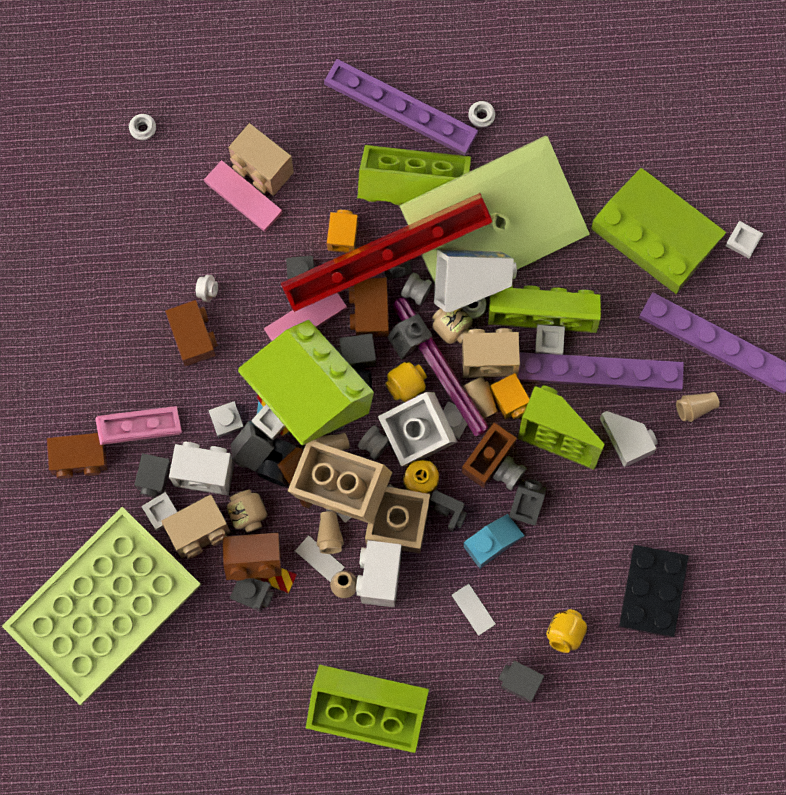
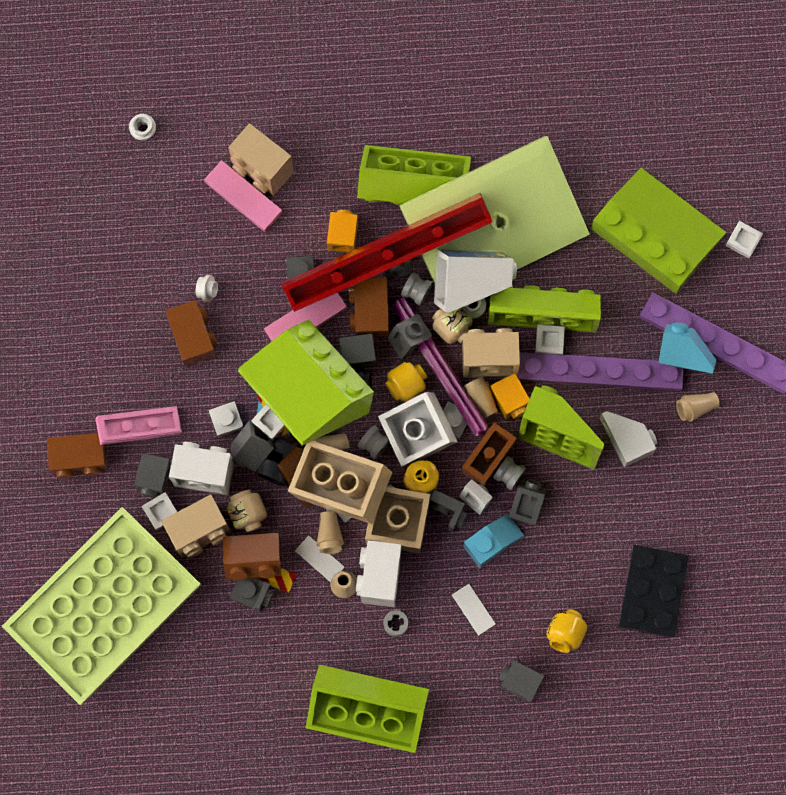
medium lavender plate [324,59,478,156] -> none
white plate [468,101,495,128] -> none
none -> light grey bush [383,610,408,637]
none -> white plate [459,479,493,515]
none -> medium azure slope [658,322,716,374]

